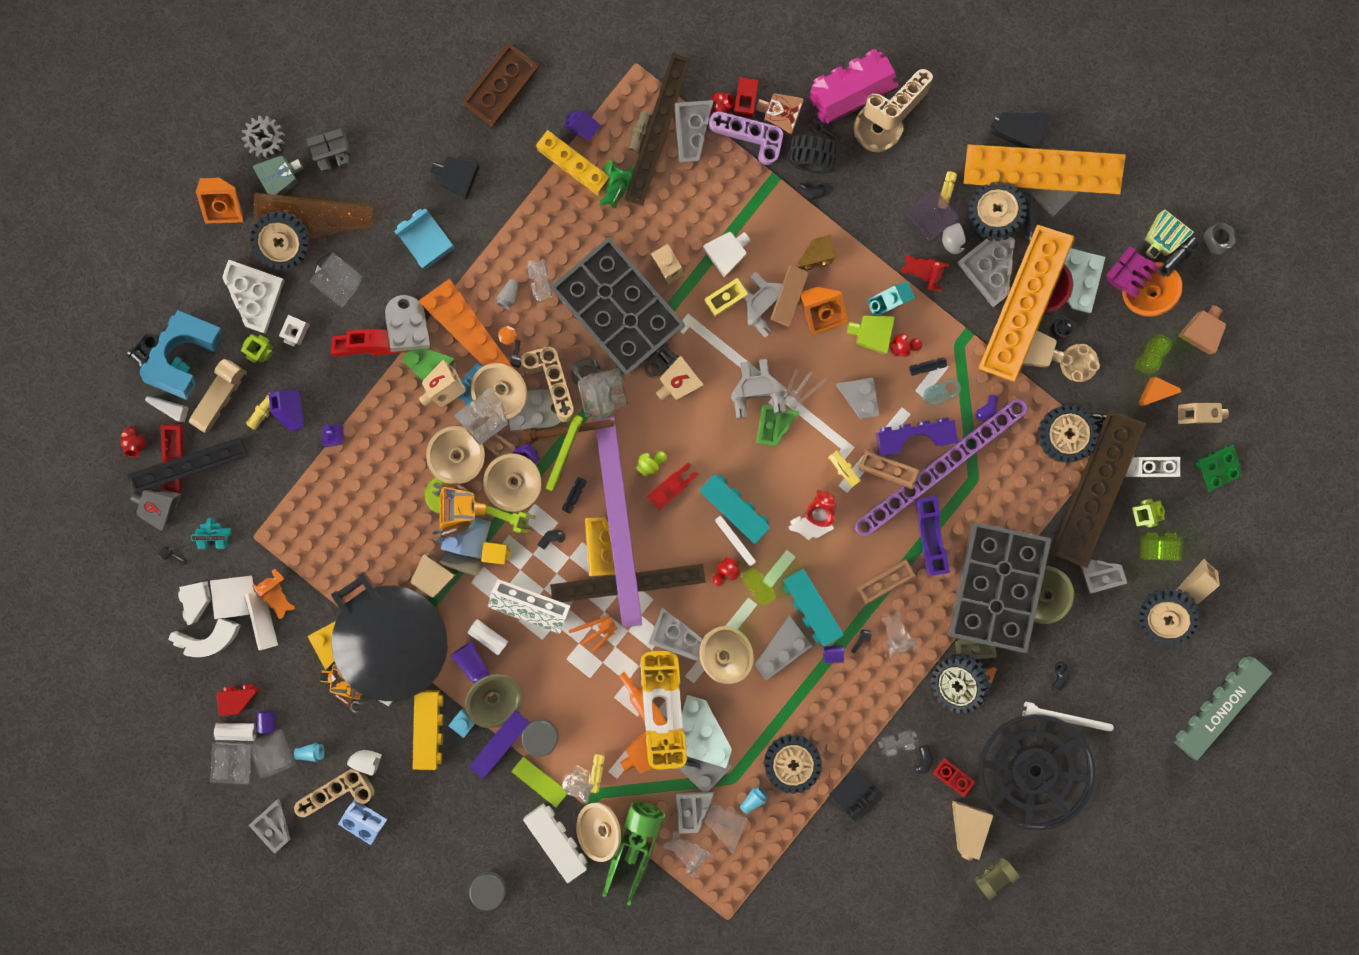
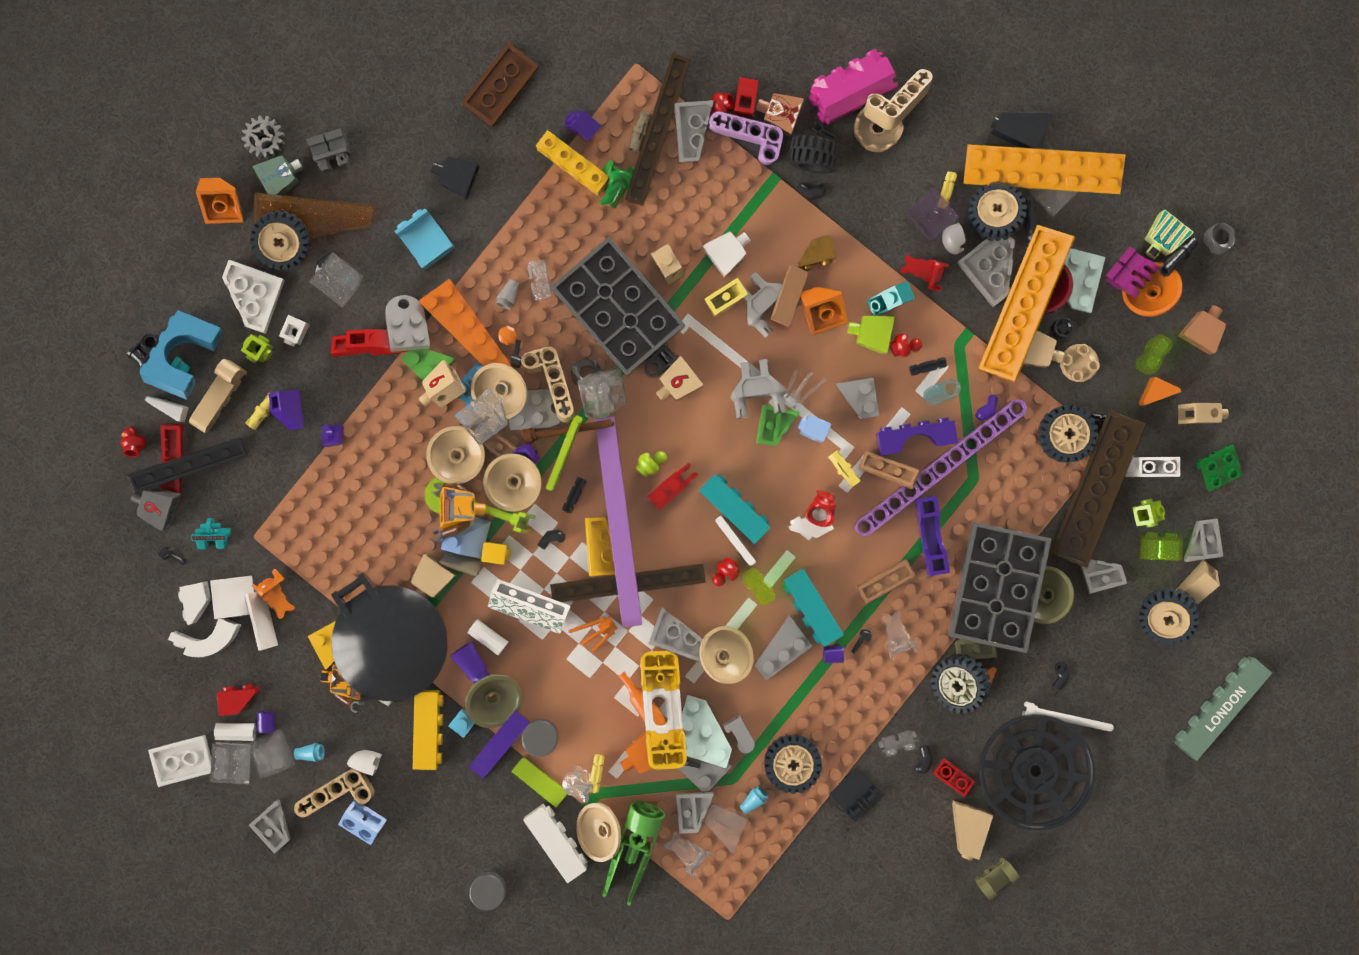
none -> white tile [148,735,215,787]
none -> light grey leg [723,715,755,753]
none -> light blue brick [798,415,831,443]
none -> light grey wing [1184,518,1223,562]

